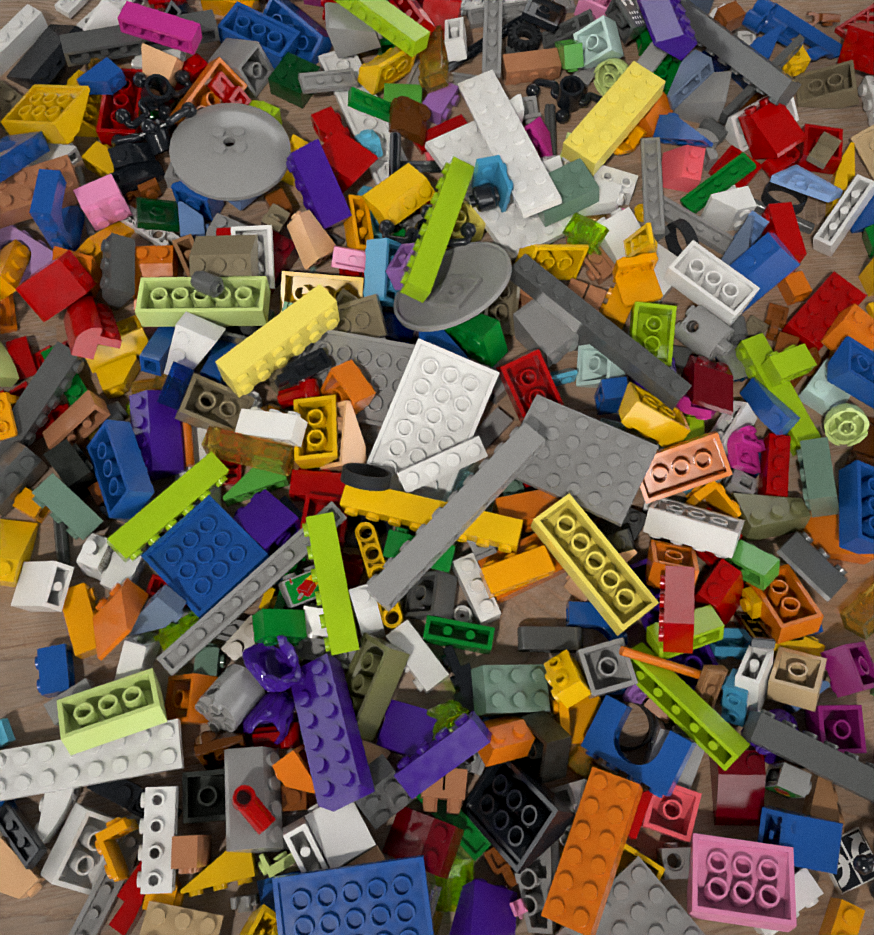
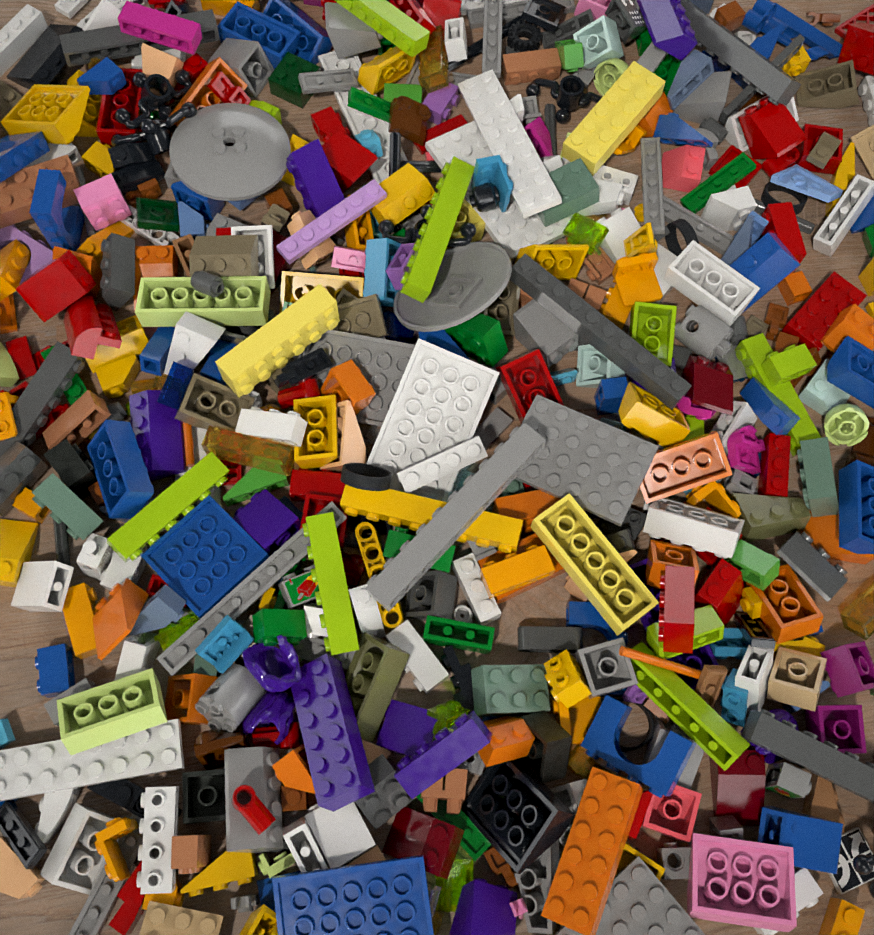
none -> dark azure bracket [195,615,254,674]
none -> lavender plate [276,179,387,265]
none -> flat silver panel [709,815,743,840]

